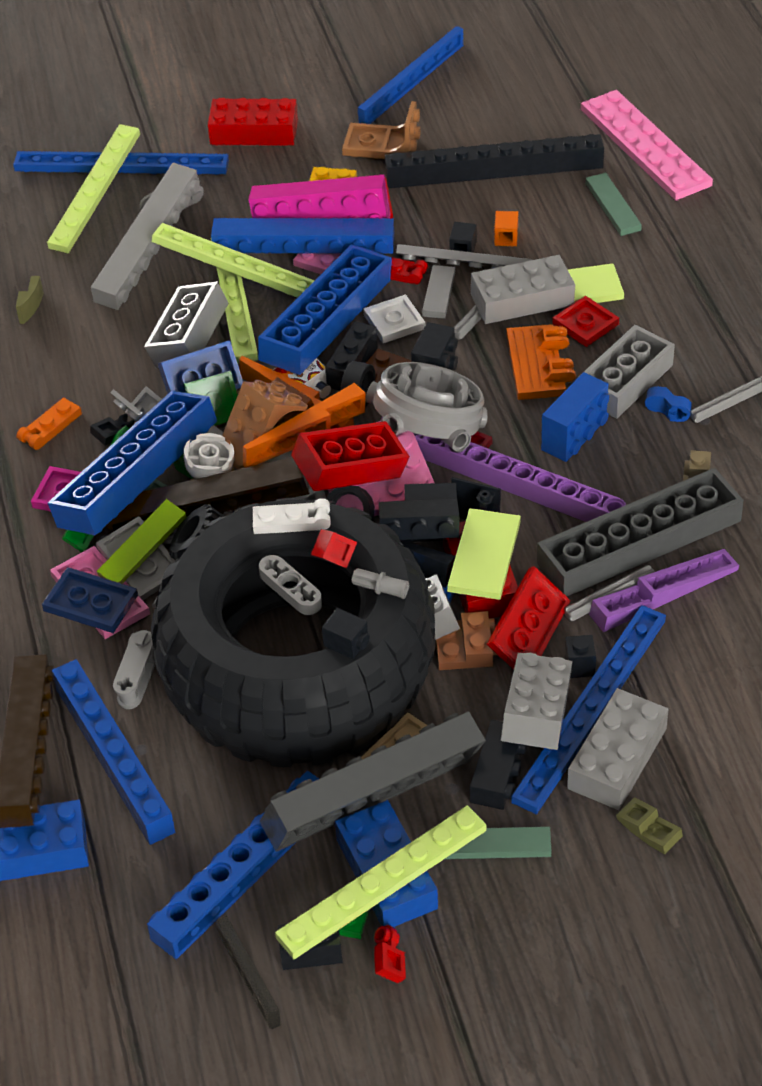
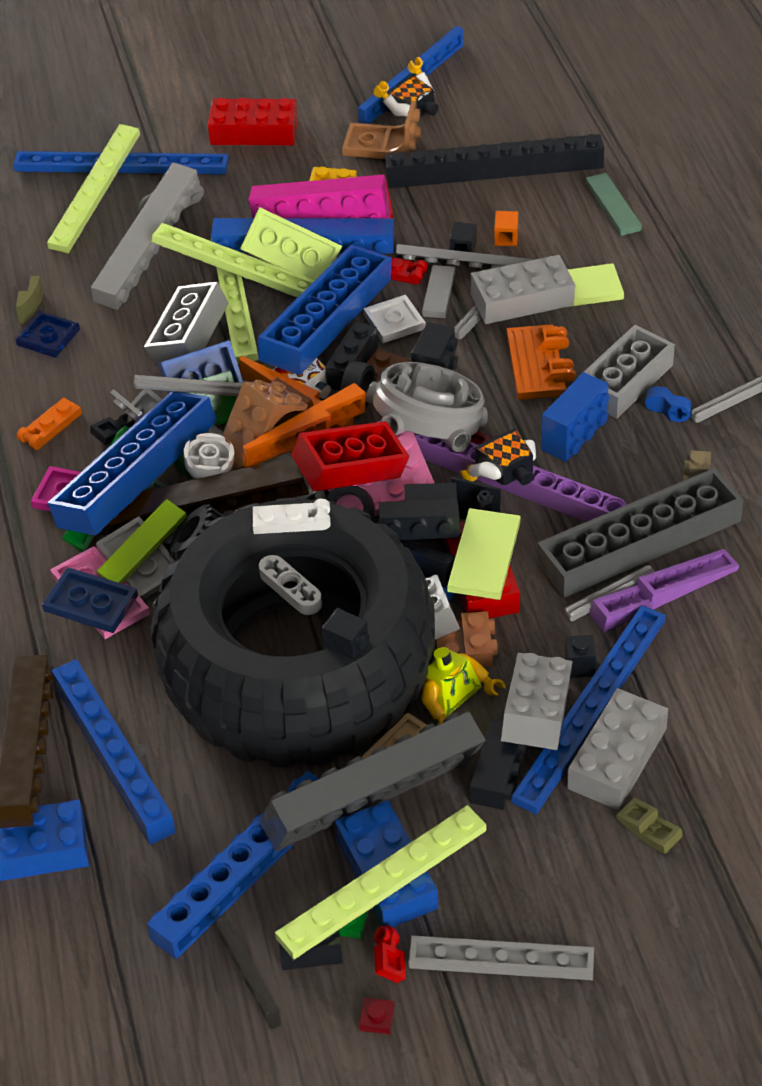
light grey piece [113,630,156,709] -> none
red panel [311,529,357,568] -> none
light grey axle [352,568,409,599] -> none
sand green tile [445,827,551,859] -> none
red tile [486,566,571,670] -> none
red plate [553,295,619,347] -> none
bright pink plate [581,90,713,201] -> none
none -> clear blue tile [15,311,80,358]
none -> light grey axle [134,375,243,396]
none -> yellowish green tile [240,207,342,280]
none -> dark red plate [359,997,395,1035]
none -> torso [374,57,438,118]
none -> light grey plate [409,936,594,980]
none -> torso [421,647,505,725]
none -> torso [460,428,536,485]

